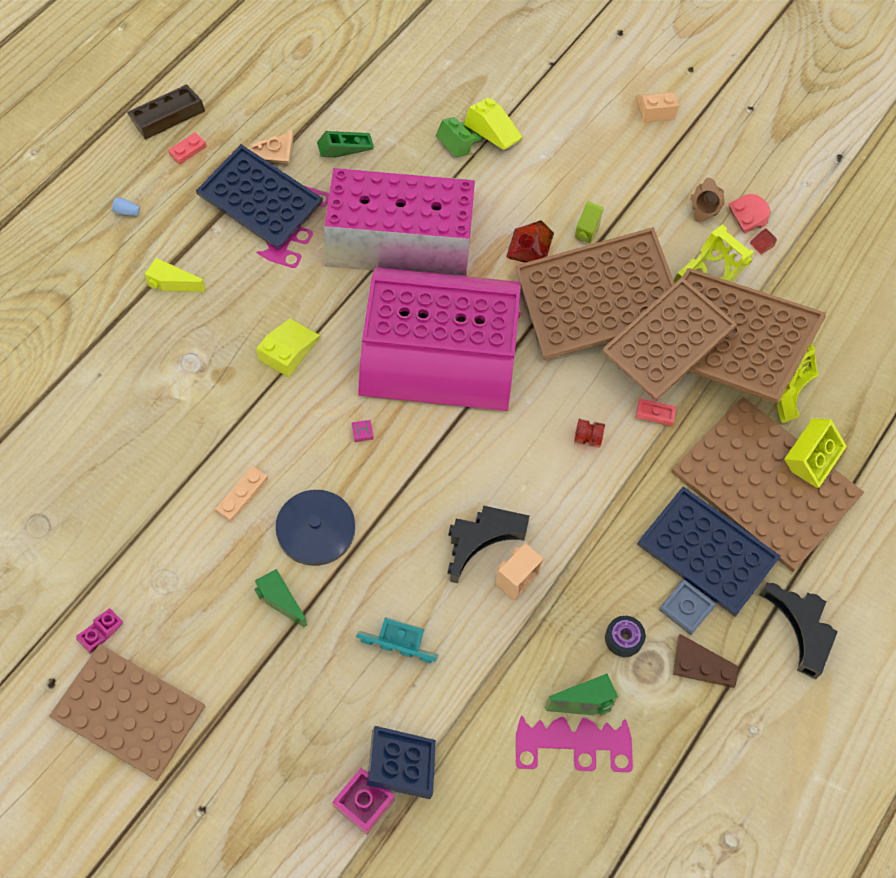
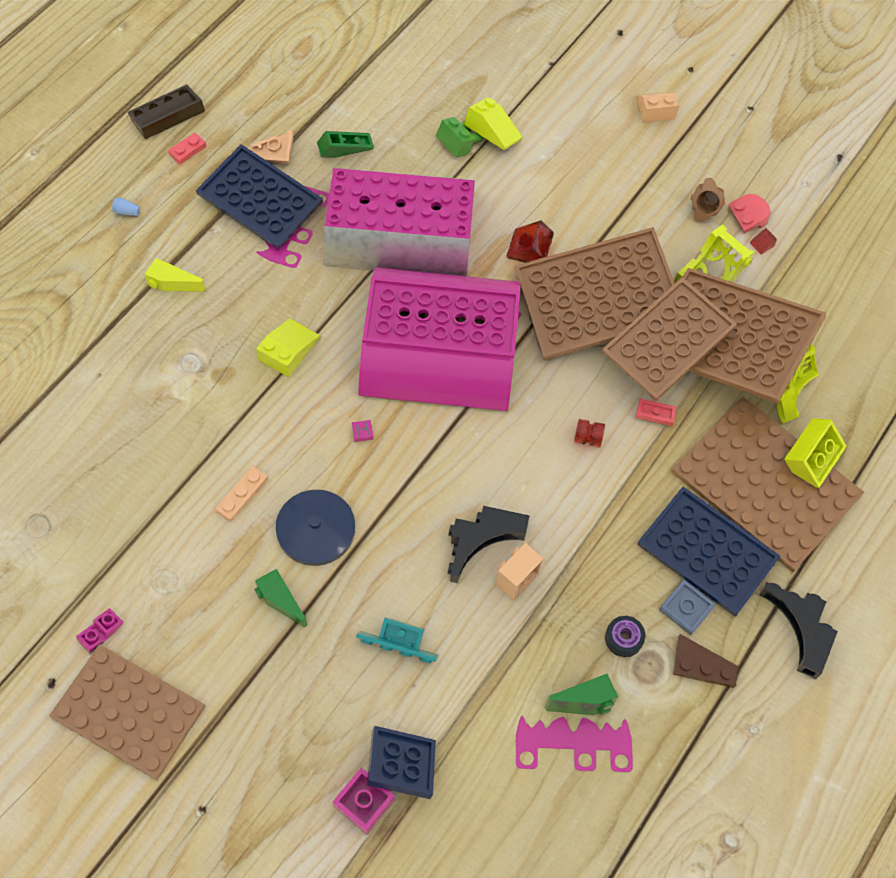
lime slope [575,201,604,244] -> none

